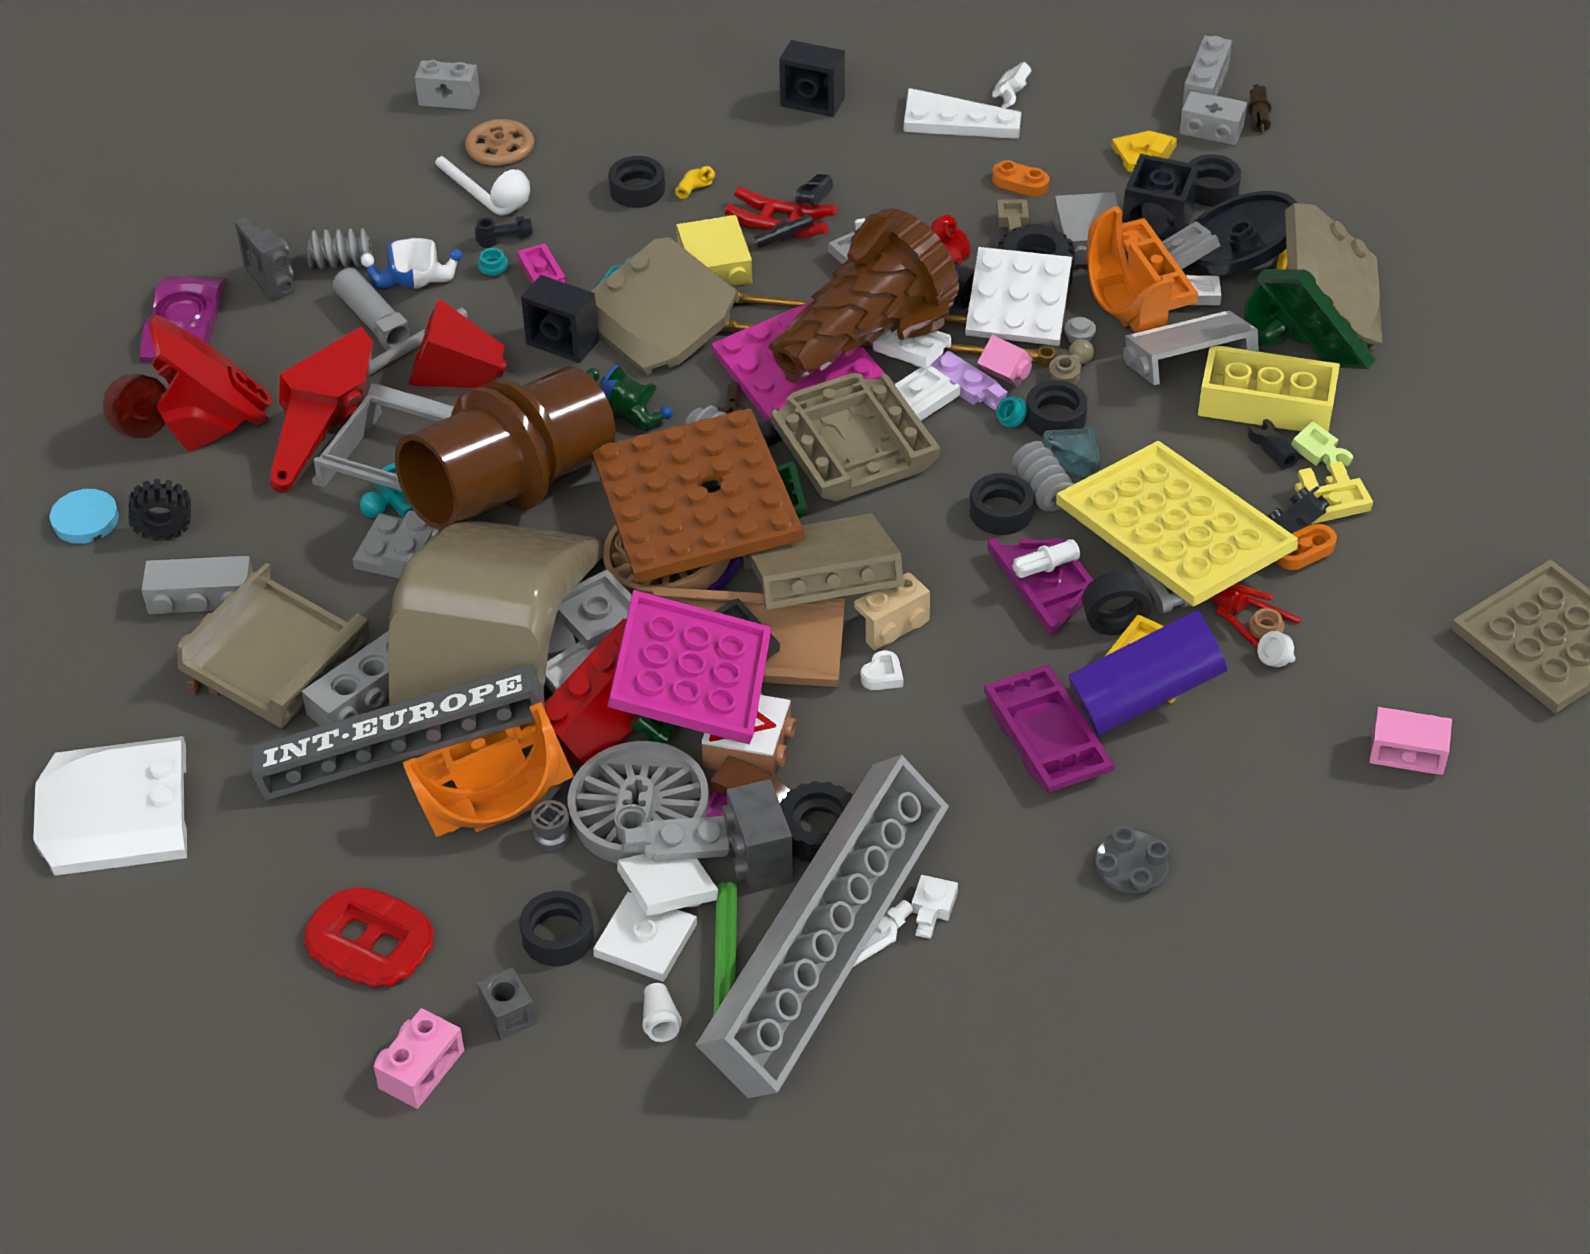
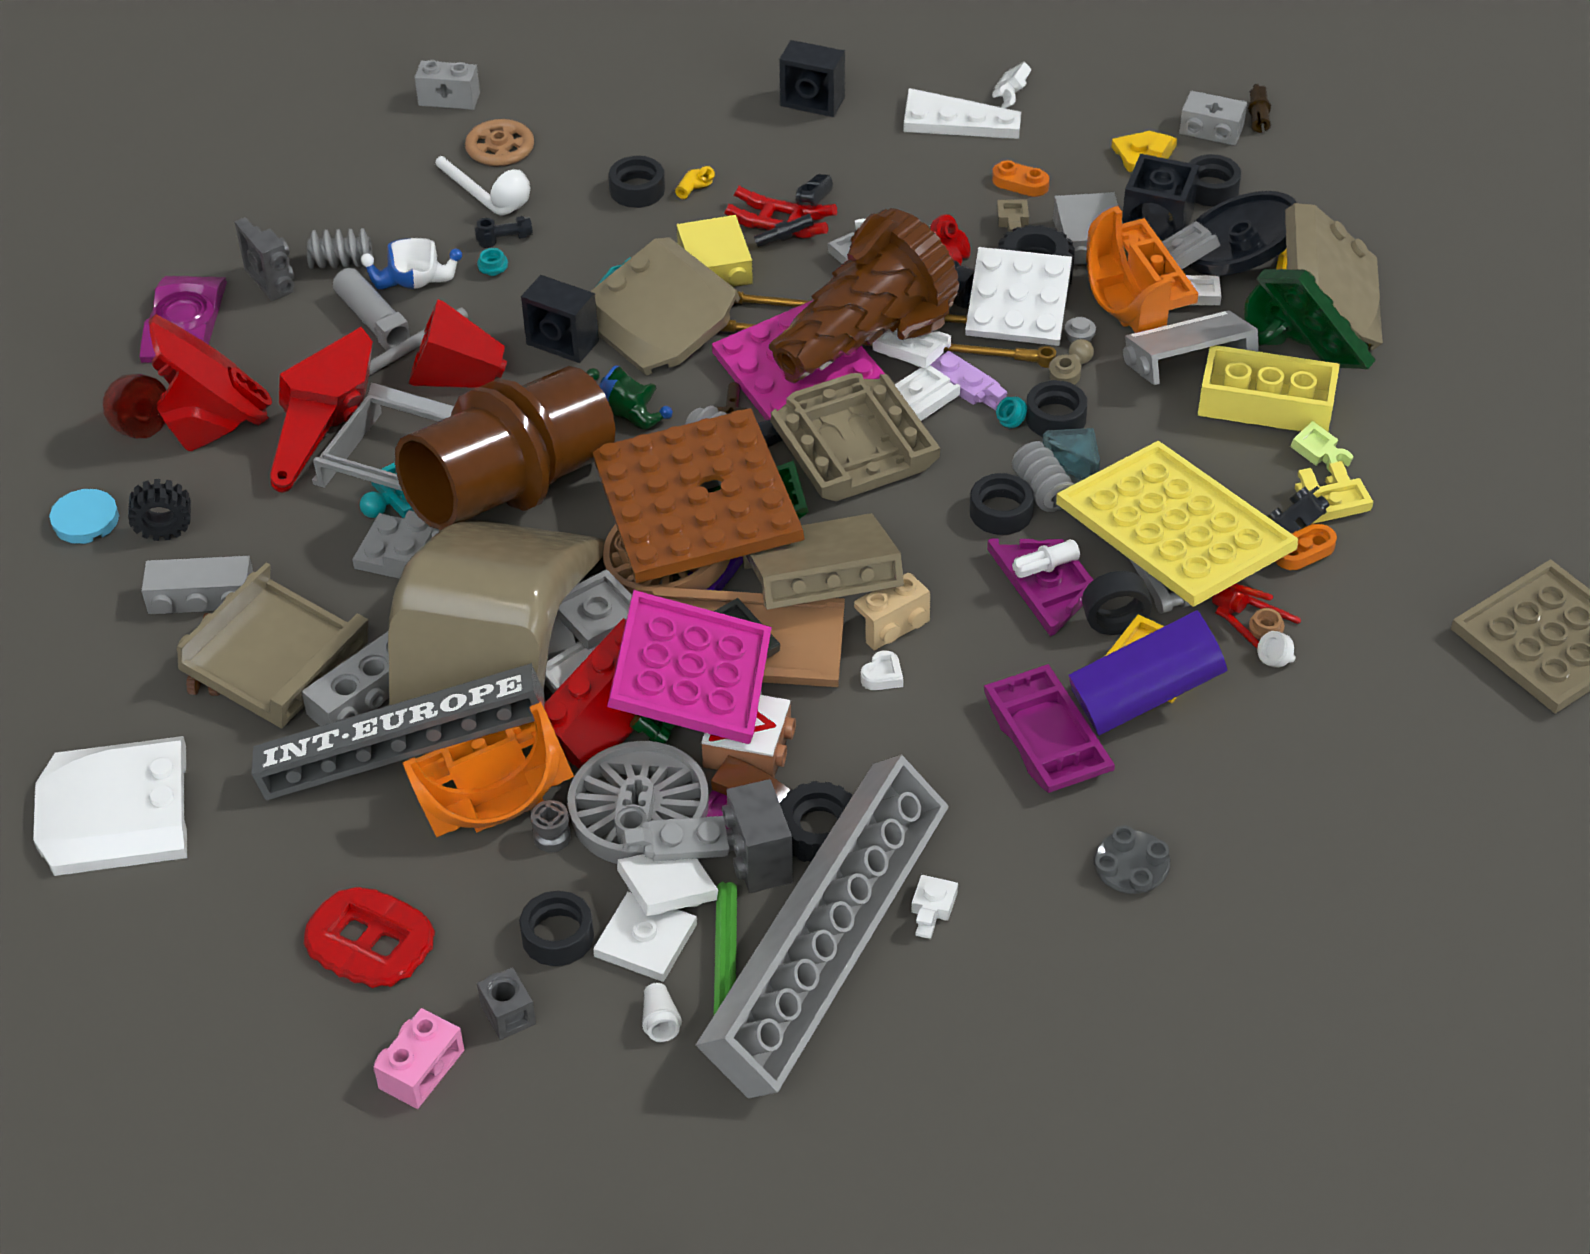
dark pink hinge [516,243,566,284] -> none
white piece [853,900,913,967] -> none
bright pink brick [977,335,1033,387] -> none
light grey brick [1182,35,1232,109] -> none
black bar [1248,419,1299,470] -> none
bright pink brick [1369,707,1452,775] -> none

